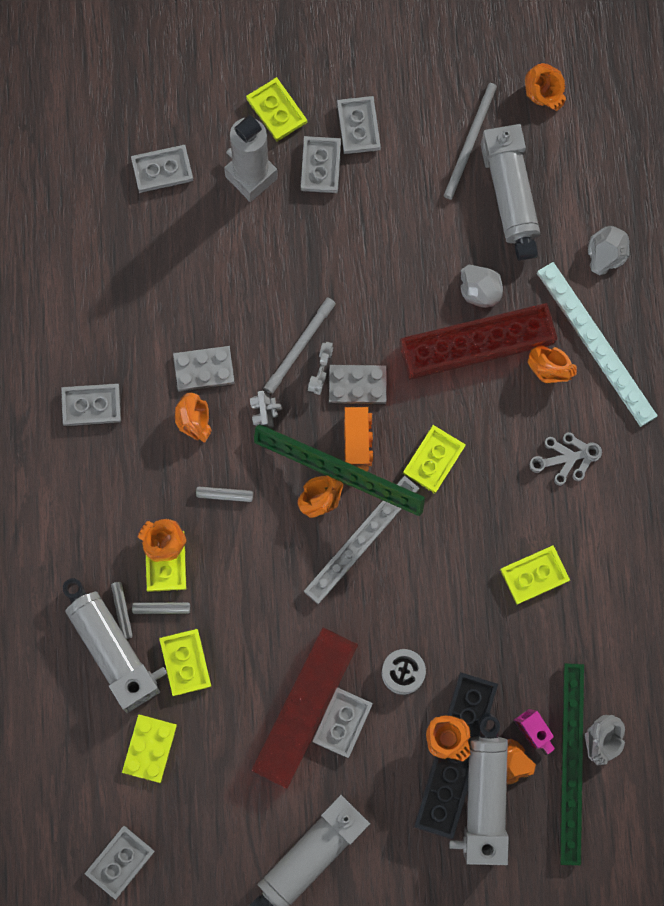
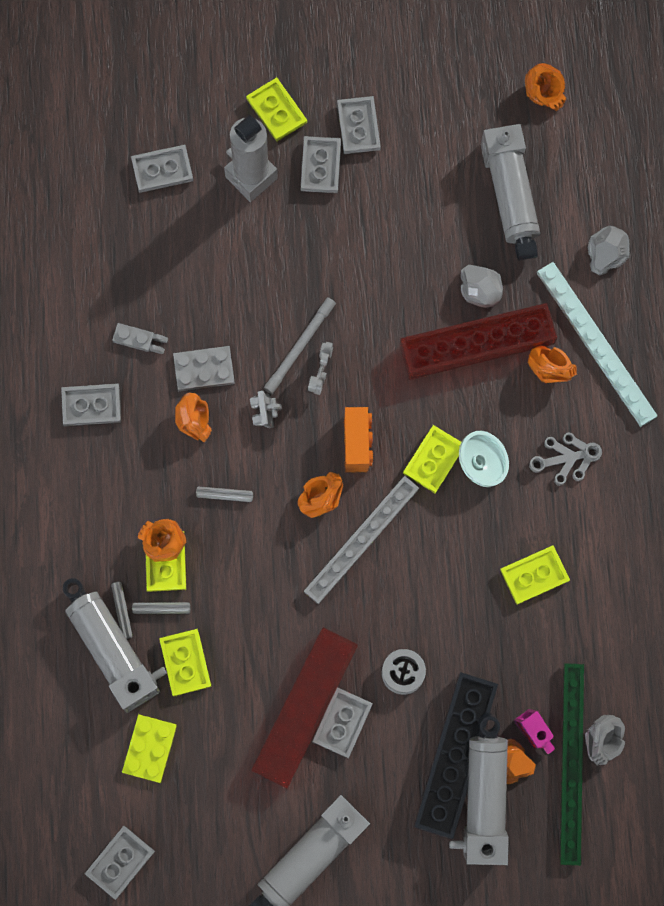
dark green plate [254,424,425,516] -> none
light grey plate [329,365,386,404] -> none
orange helmet [426,716,471,761] -> none
light grey piece [444,83,497,199] -> none
none -> light grey hinge [112,323,168,354]
none -> light aqua dish [459,431,509,487]

